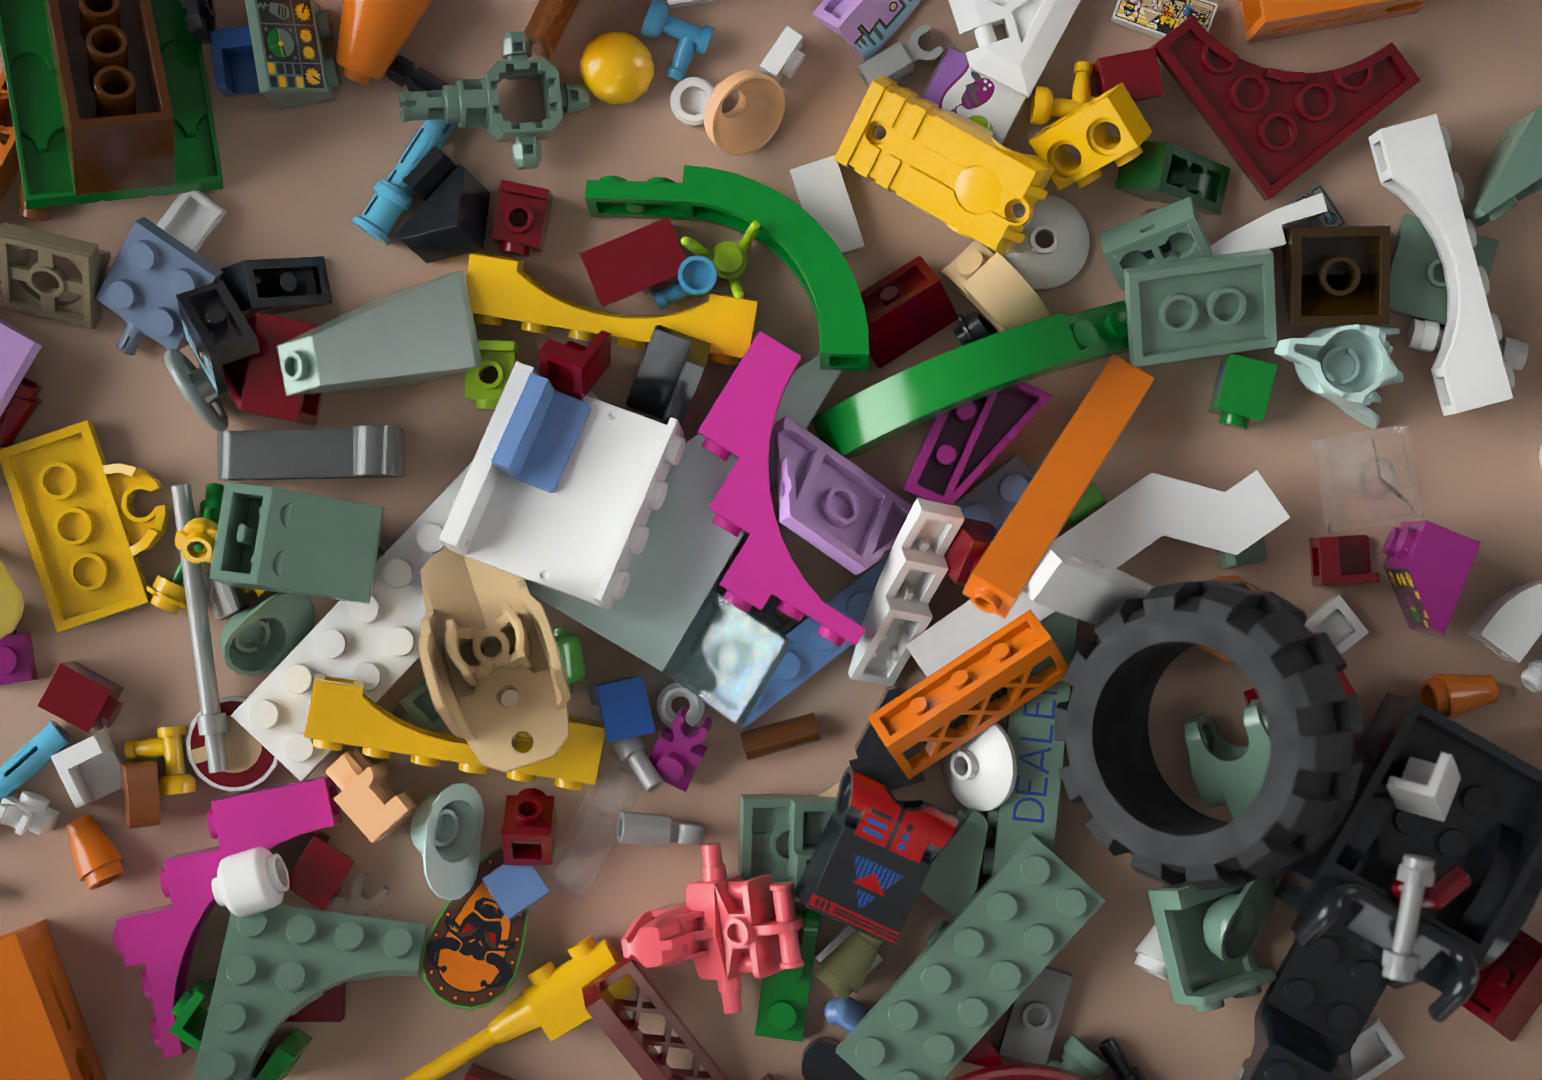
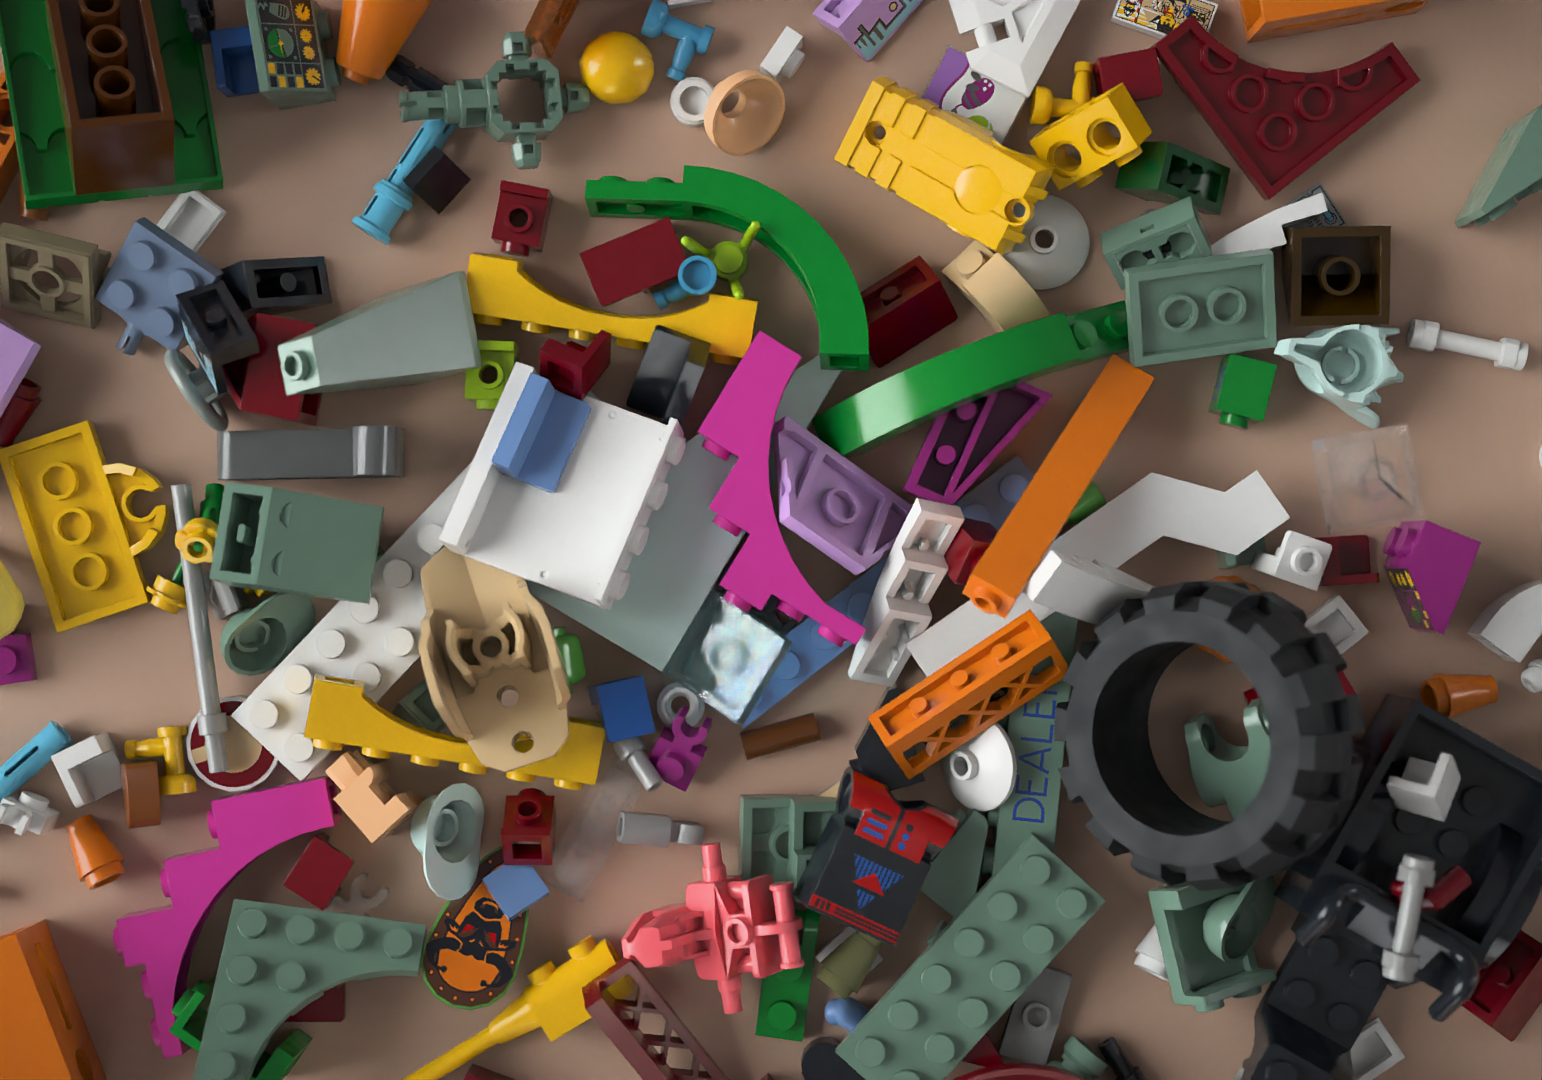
dark red brick [37,661,124,733] -> none
white head [212,846,290,918] -> none
black slope [395,164,491,263] -> none
white tile [790,155,865,255] -> none
light grey bar [857,24,944,89] -> none
black plate [954,309,994,346] -> none
white arch [1368,114,1515,416] -> none
sand green plate [1390,214,1499,328] -> none
none -> white bracket [1251,530,1332,591]

